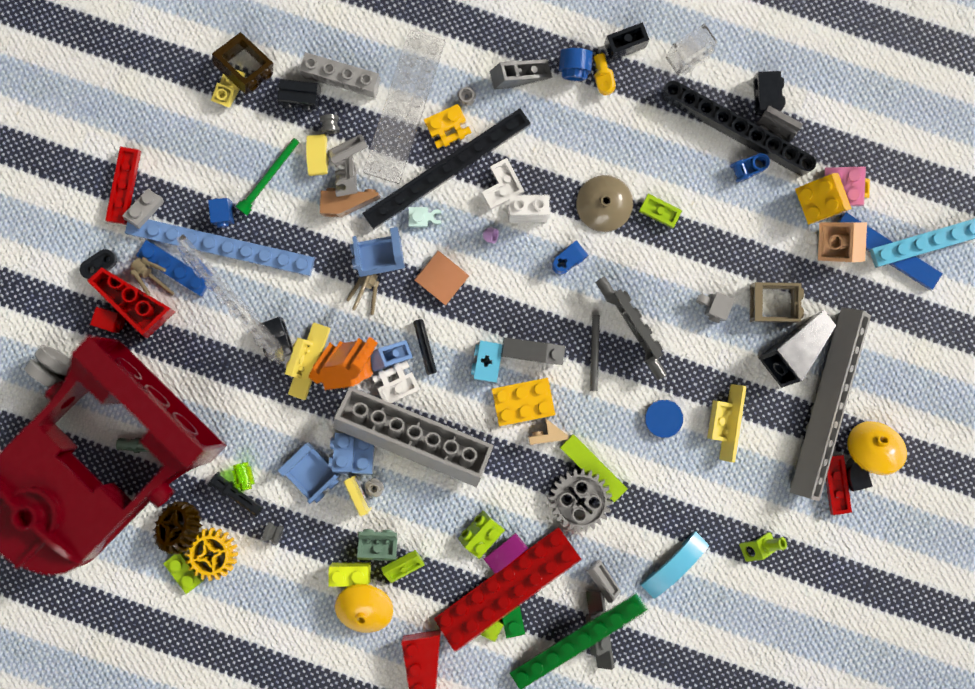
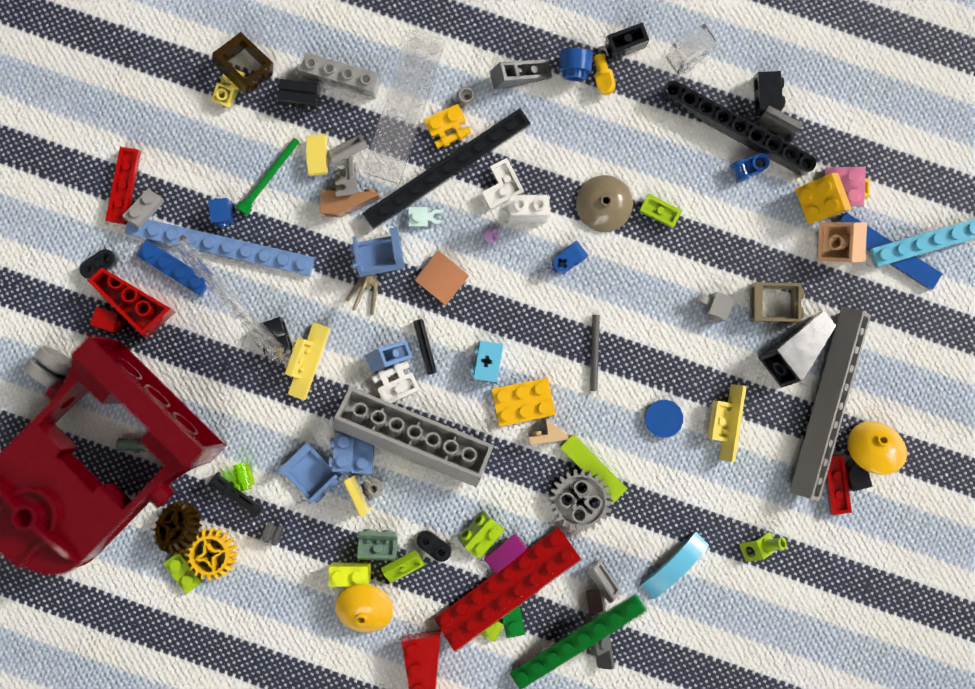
dark tan plant [130,257,174,296] -> none
orange slope [308,336,378,390] -> none
dark grey wheel [319,114,340,134] -> none
dark grey slope [501,337,566,365] -> none
dark grey plate [595,276,667,380] -> none
none -> black plate [416,530,451,562]

